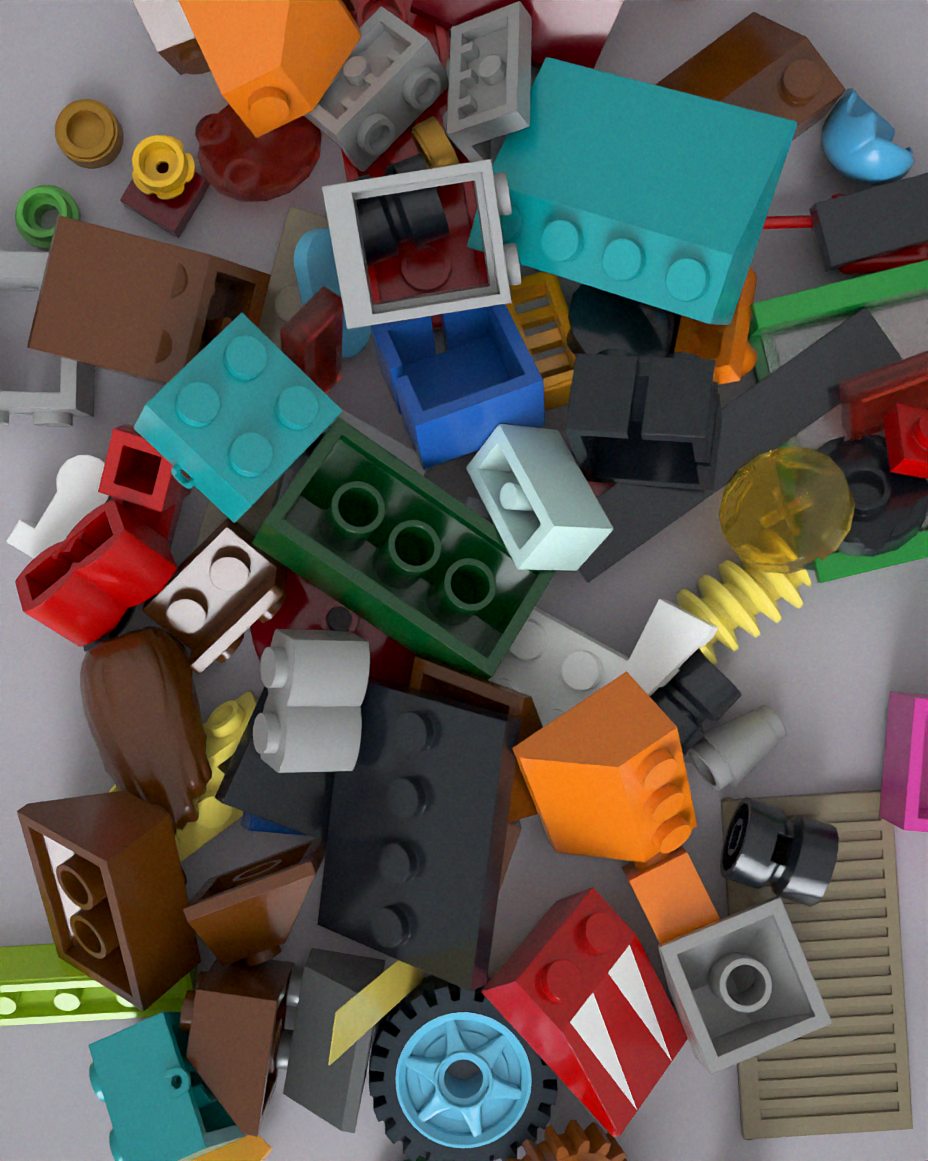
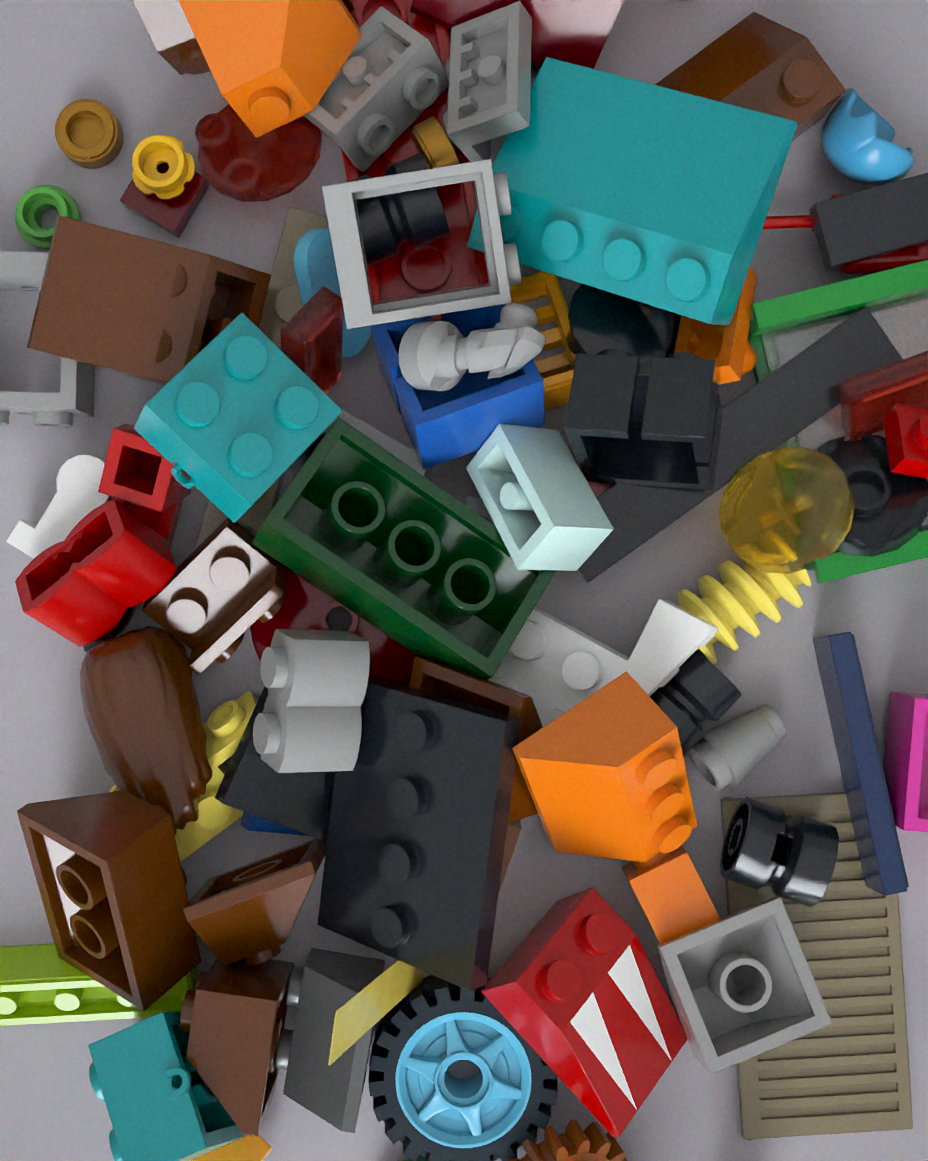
none -> light grey arm [398,303,546,391]
none -> dark blue tile [812,631,909,896]

